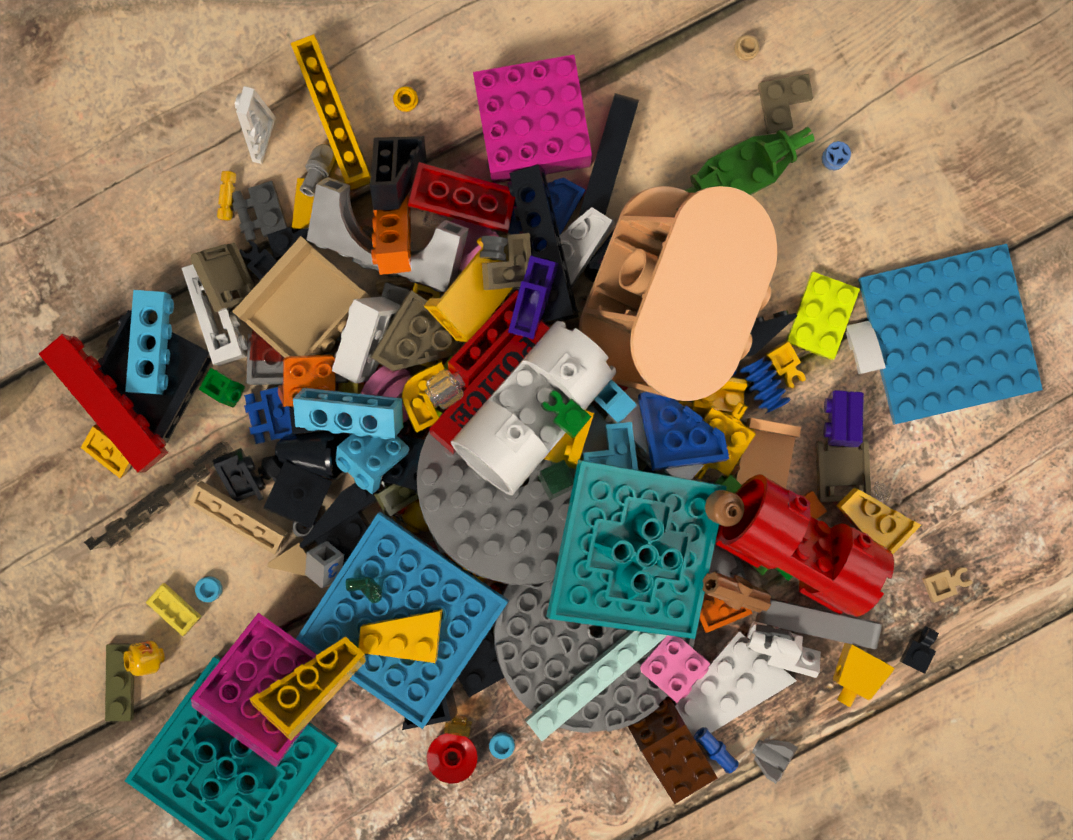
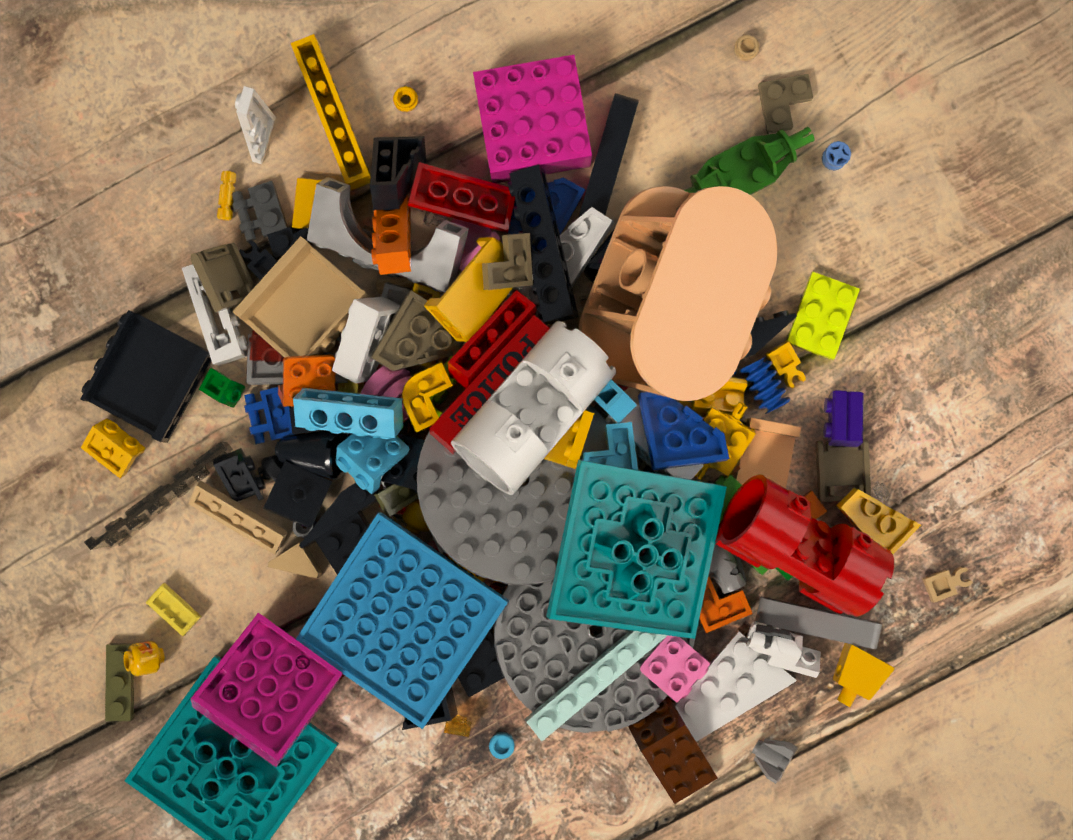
red brick [39,334,169,473] -> none
medium azure brick [126,290,174,395] -> none
medium azure tile [195,576,222,602] -> none
yellow wedge [249,637,366,741] -> none
light grey arm [300,144,336,197] -> none
light grey brick [305,541,344,589] -> none
clear green arm [345,576,382,603] -> none
yellow wing [358,609,442,663] -> none
clear head [424,369,465,409] -> none
red dish [427,732,478,784] -> none
dark grey wheel [479,236,508,261] -> none
dark purple slope [508,256,558,339] -> none
clear green brick [538,460,574,500] -> none
green plate [541,391,592,438] -> none
blue pin [694,727,739,774] -> none
medium nougat piece [702,572,771,613] -> none
medium nougat head [705,490,745,527] -> none
white slope [845,321,886,374] -> none
dark azure plate [858,244,1043,425] -> none
black plate [900,626,939,674] -> none

